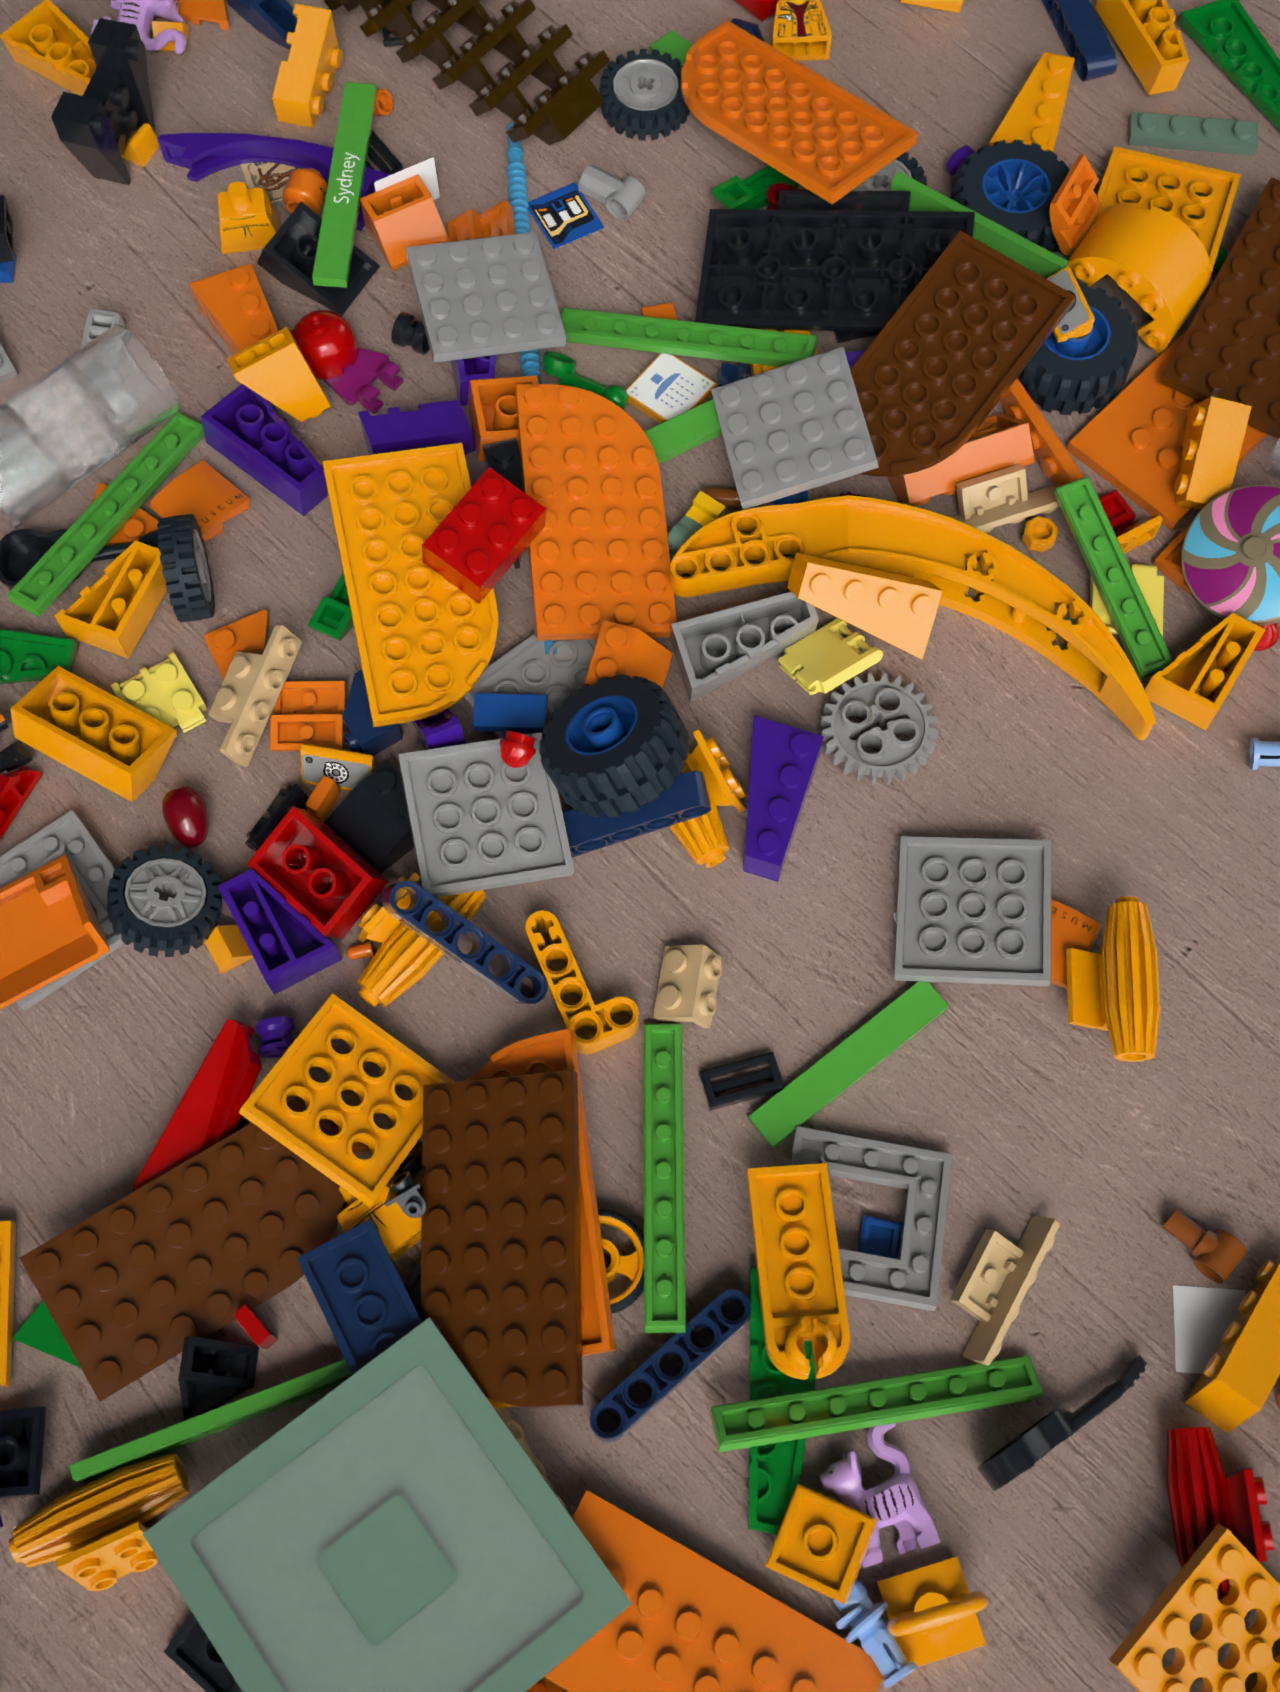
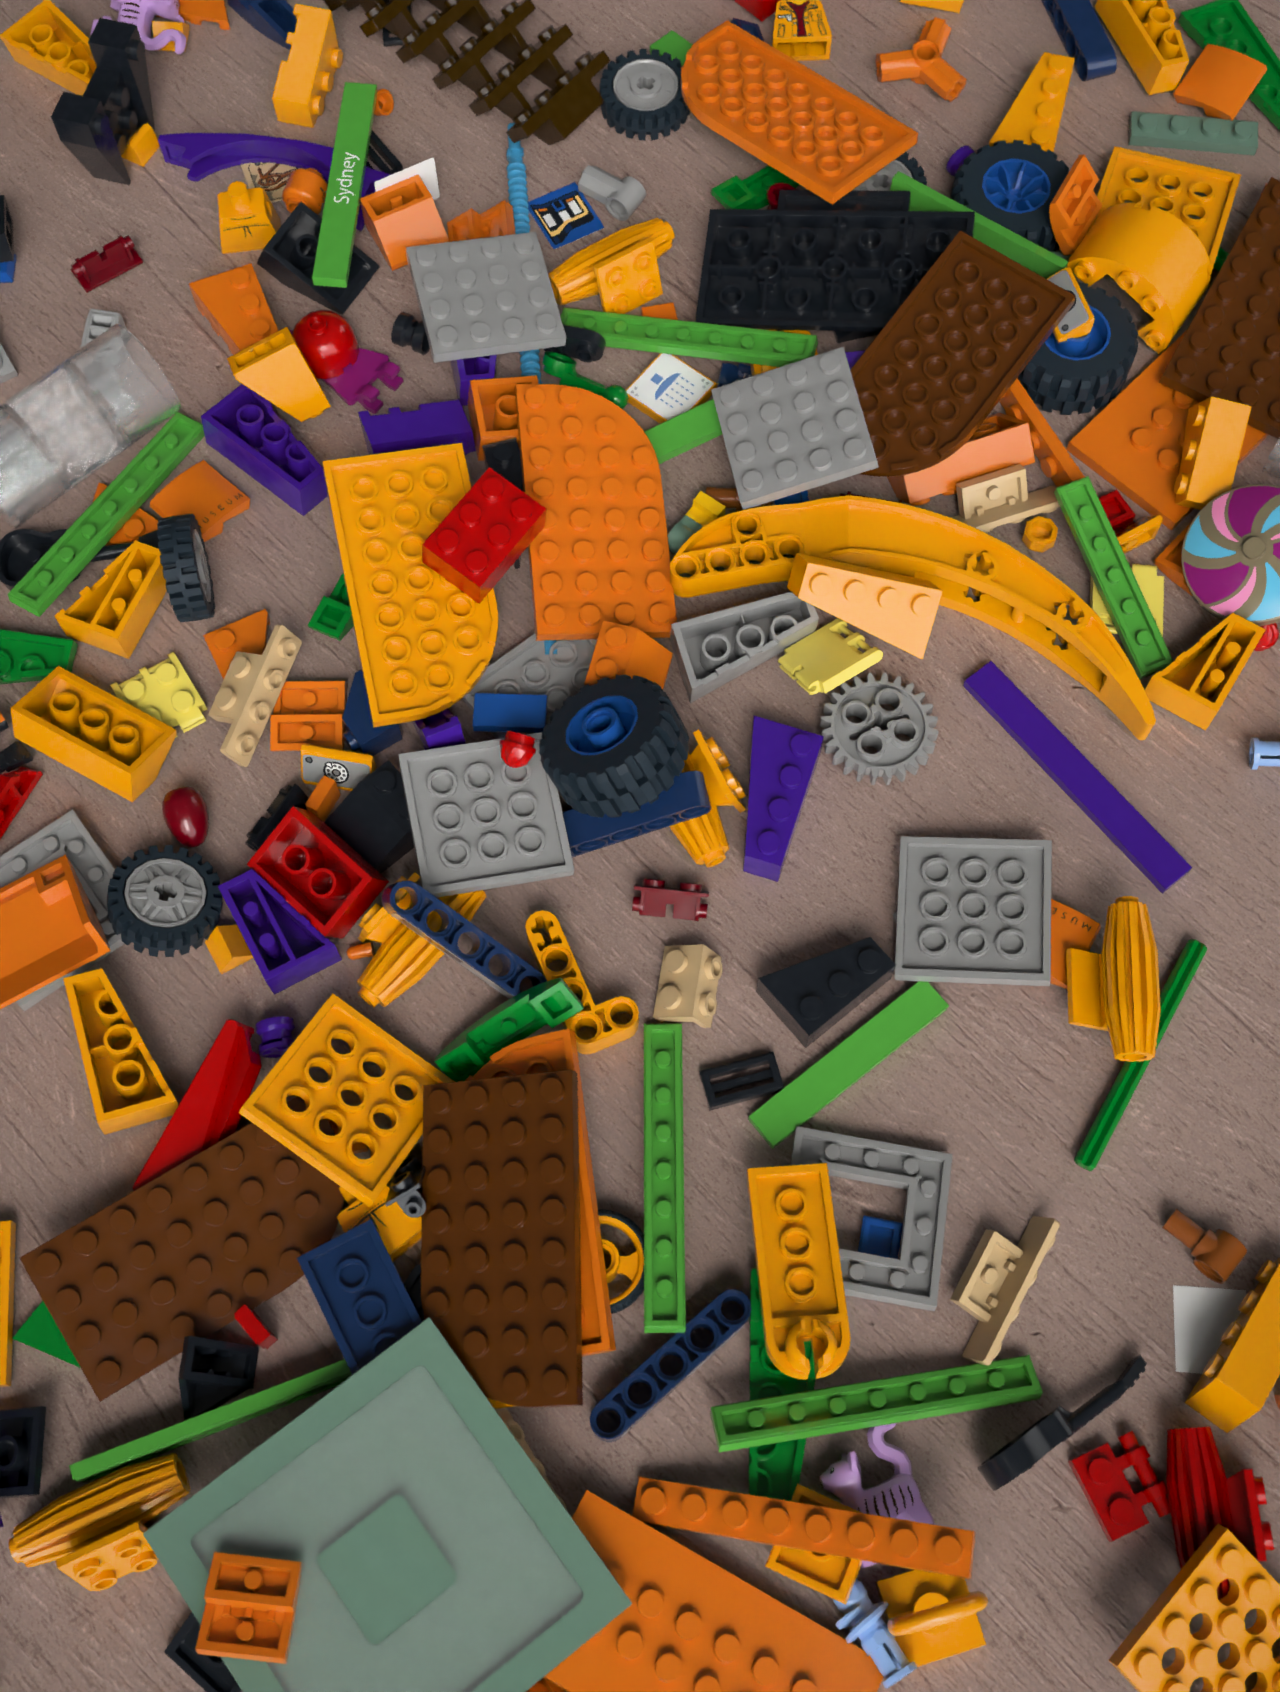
none -> light orange wedge [63,968,178,1135]
none -> dark red hinge [70,235,143,293]
none -> orange slope [195,1552,302,1664]
none -> green slope [435,977,584,1082]
none -> black plate [544,325,606,363]
none -> light orange plate [548,218,675,314]
none -> dark red hinge [632,878,709,922]
none -> orange plate [632,1477,976,1579]
none -> black wedge [756,937,896,1048]
none -> orange piece [875,17,966,102]
none -> dark purple tile [963,661,1192,894]
none -> red plate [1068,1431,1171,1542]
none -> green axle [1074,939,1207,1171]
none -> orange slope [1173,44,1267,121]

